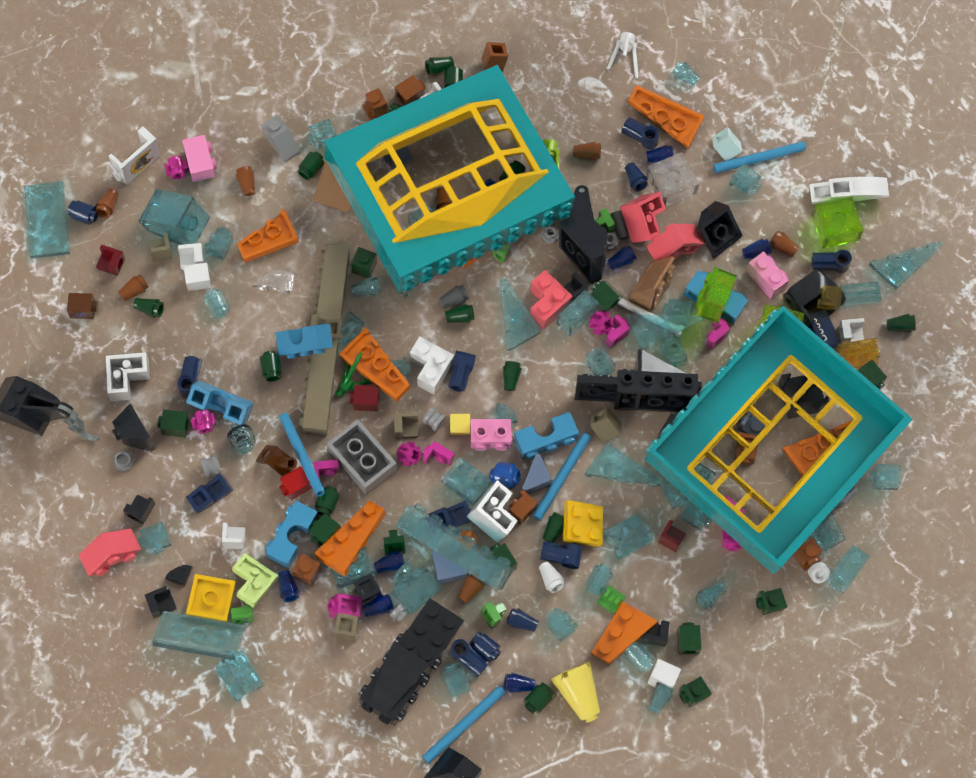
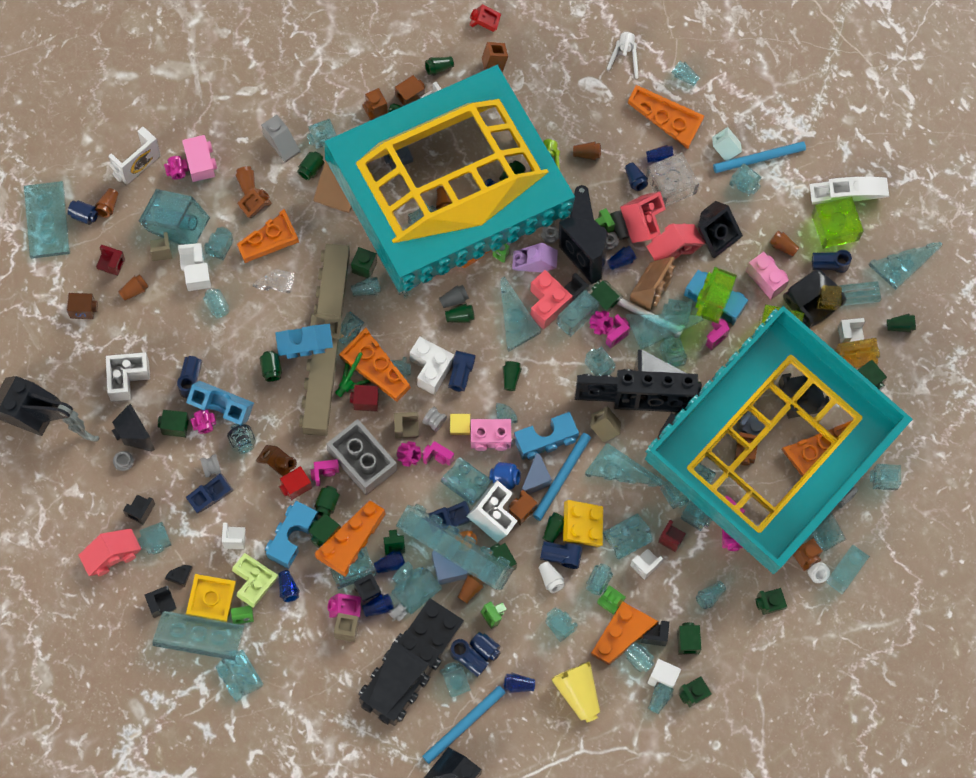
dark green cone [133,298,164,318] -> none
dark azure piece [279,413,325,497] -> none
dark orange brick [292,554,321,587] -> none
dark green brick [444,65,463,88] -> none
dark blue cone [506,608,539,632] -> none
dark green brick [524,682,554,714] -> none
dark blue piece [621,117,659,149] -> none
clear blue cone [742,238,772,260] -> none
dark blue slope [810,309,841,349] -> none
none -> dark orange bracket [237,188,272,218]
none -> red bracket [470,4,501,32]
none -> lavender slope [512,243,558,273]
none -> white panel [630,549,663,580]

